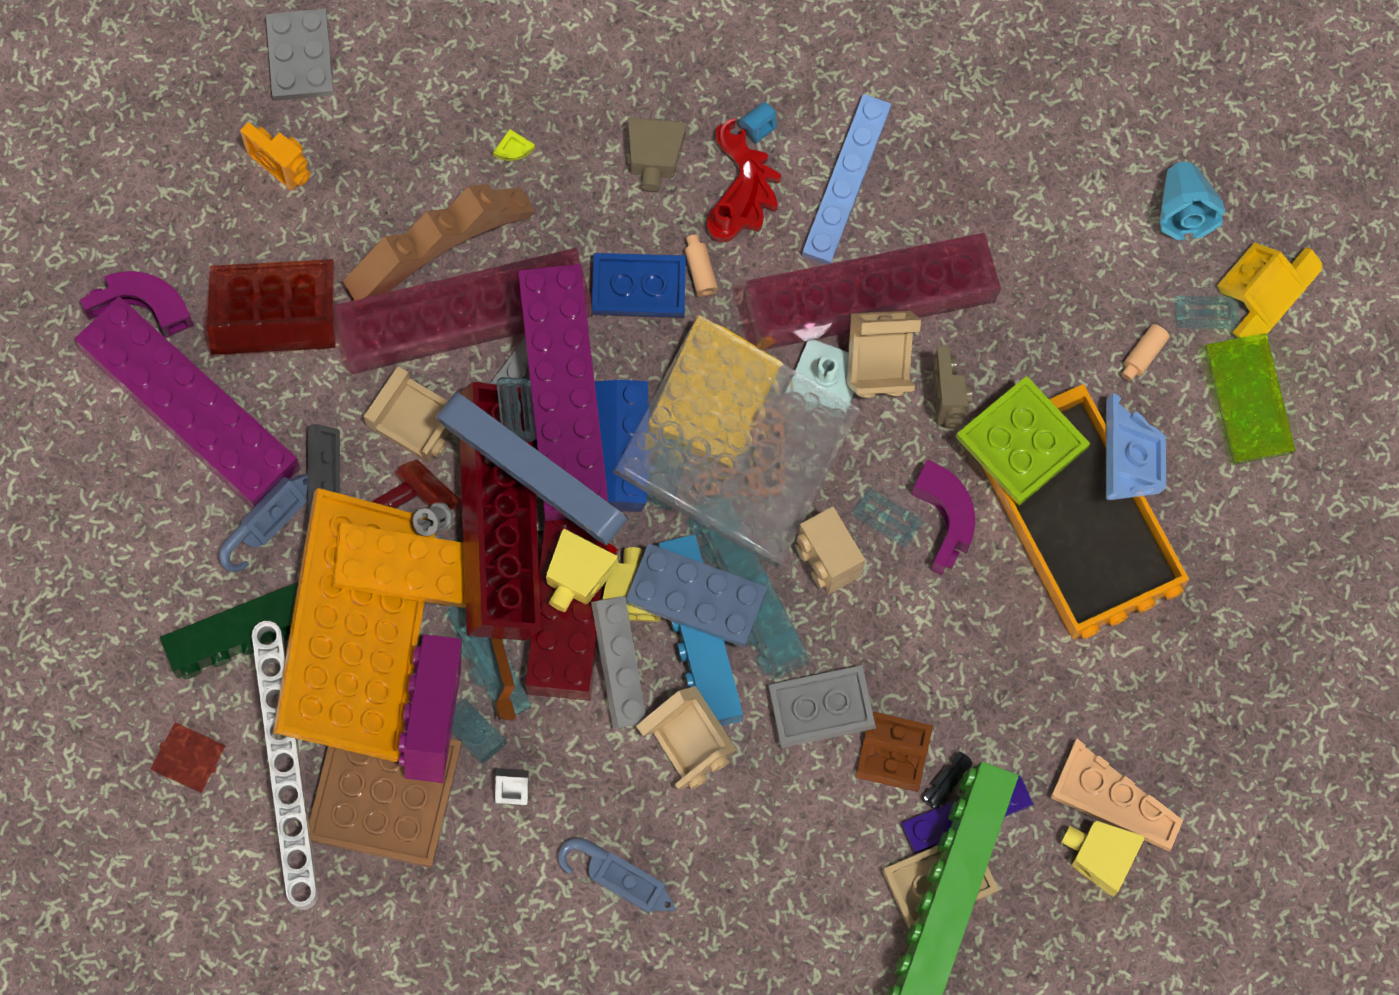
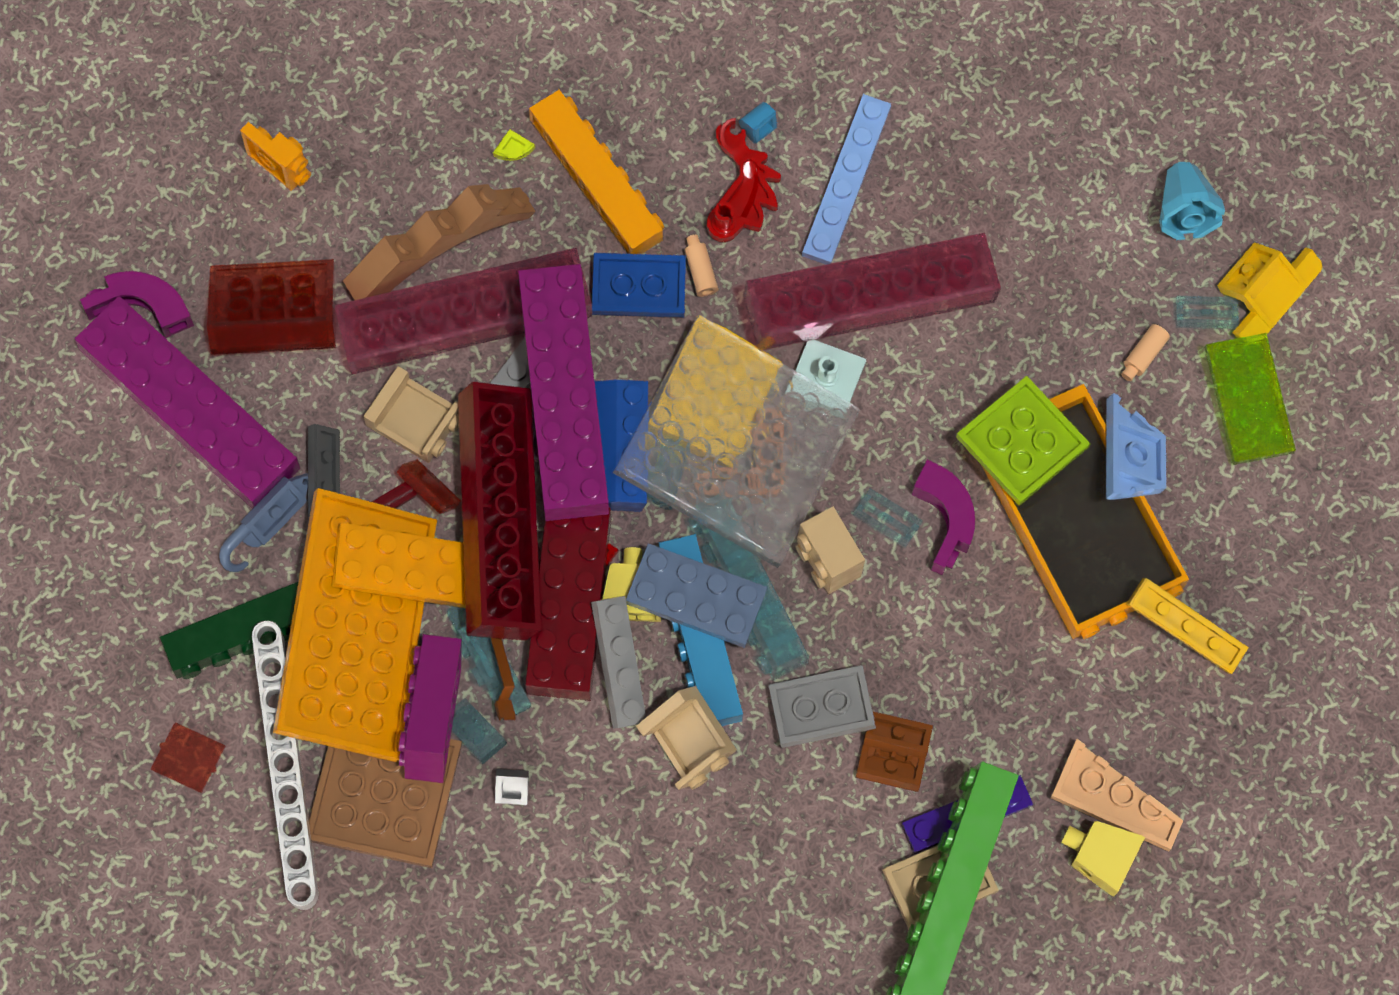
light grey plate [266,9,334,101] -> none
light grey bush [413,502,453,536] -> none
sand blue beam [435,392,627,545] -> none
clear light blue tile [497,377,536,442] -> none
light yellow torso [546,529,618,612] -> none
sand blue plate [558,838,676,915] -> none
dark tan torso [628,118,686,192] -> none
tan panel [847,311,921,398] -> none
black axle [923,752,973,809] -> none
dark tan plate [932,345,972,429] -> none
none -> light orange brick [529,89,664,254]
none -> yellow tile [1126,578,1249,674]

